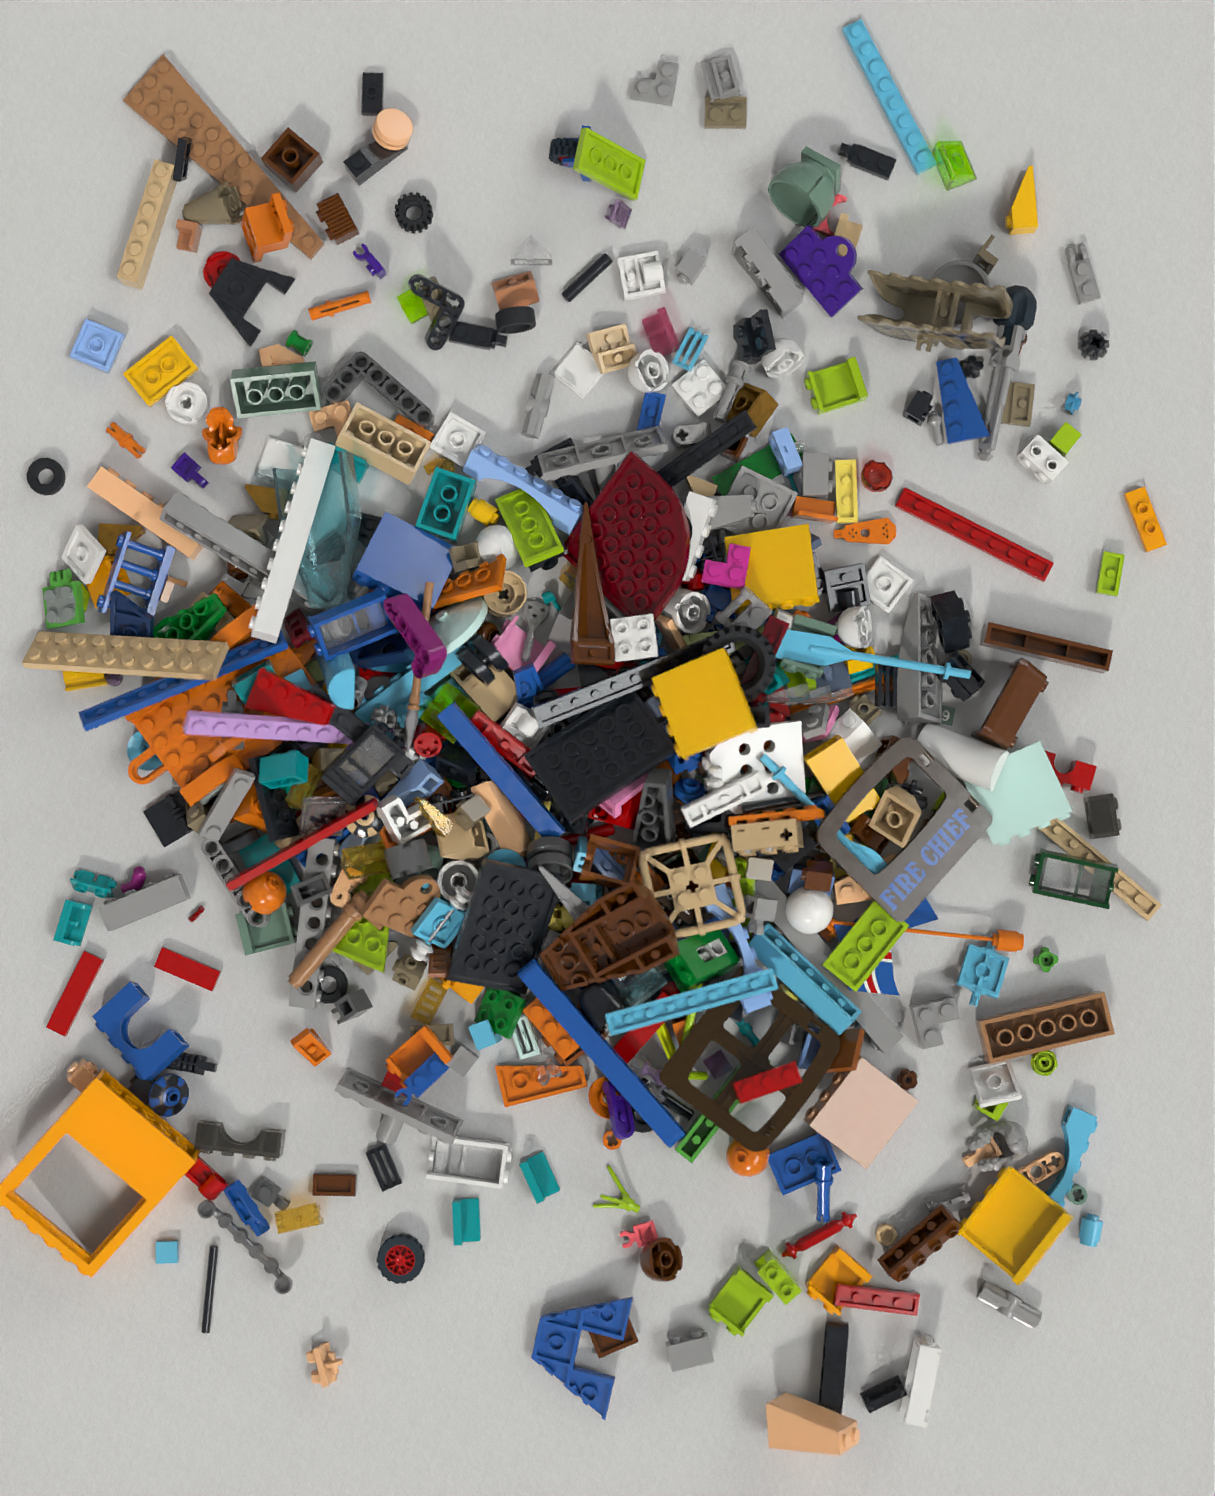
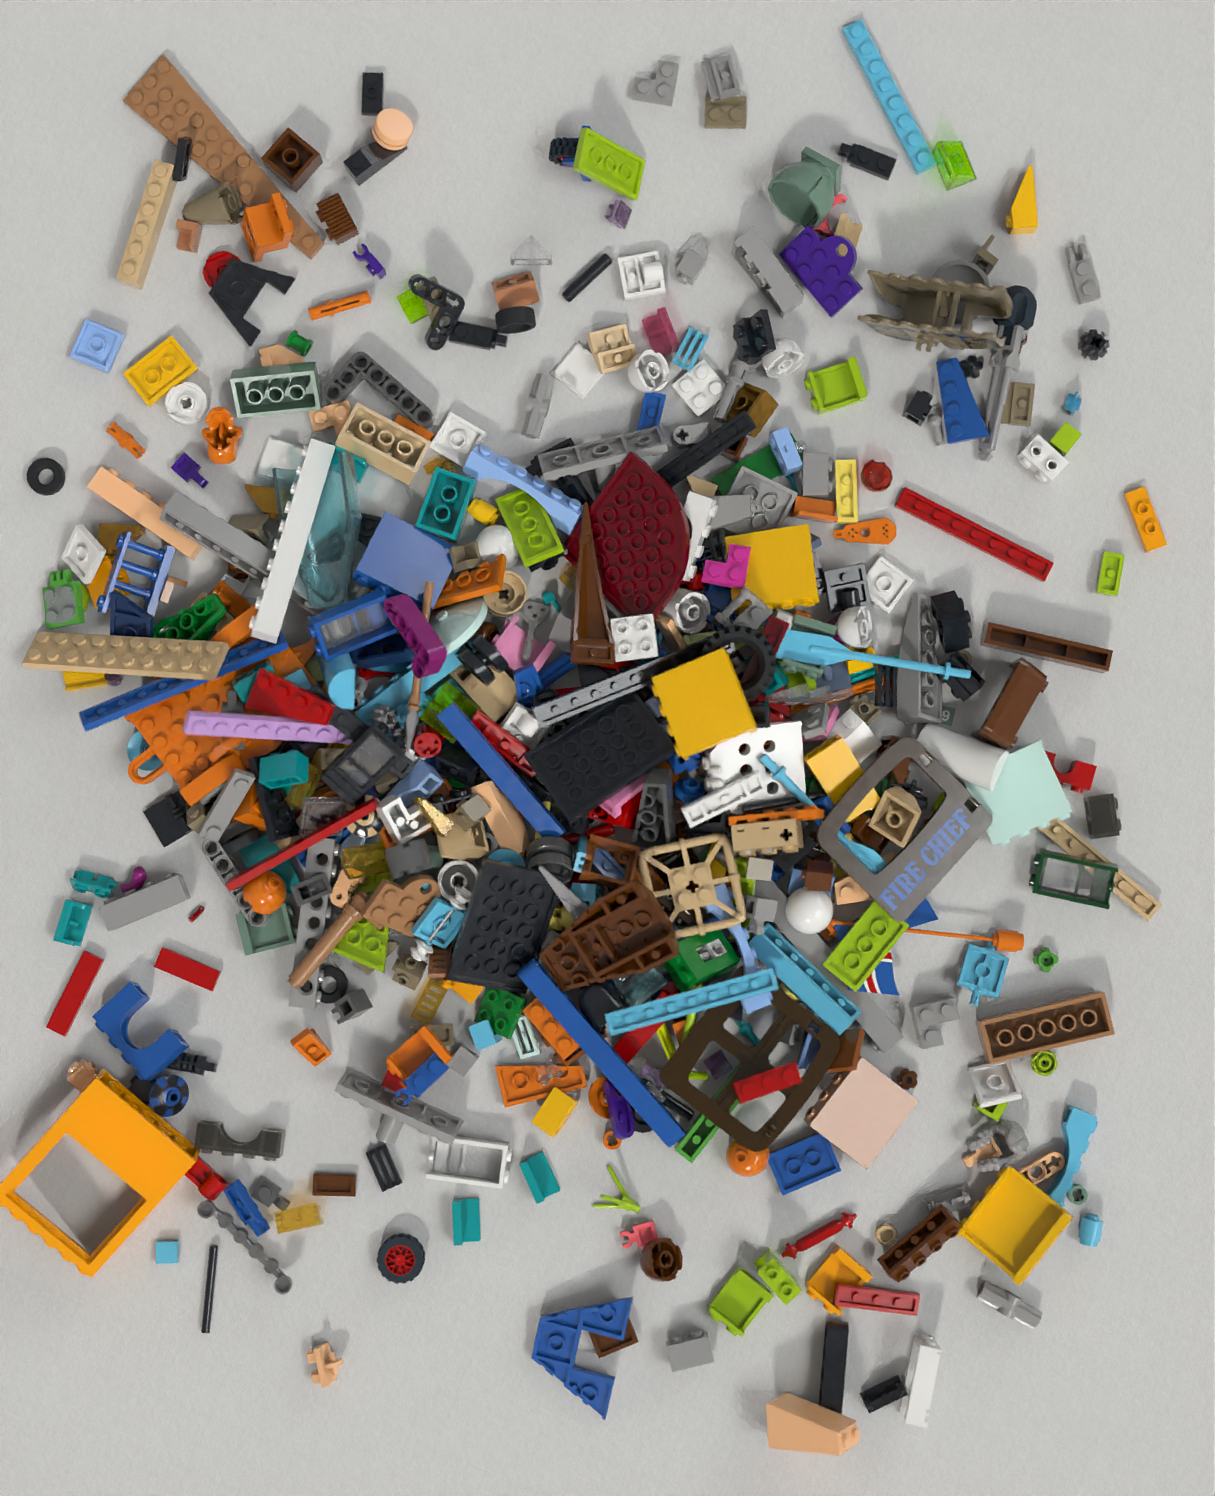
dark red plate [283,608,314,649] -> none
black tyre [394,192,433,234] -> none
blue pin [814,1157,834,1222] -> none
none -> yellow panel [532,1087,579,1137]

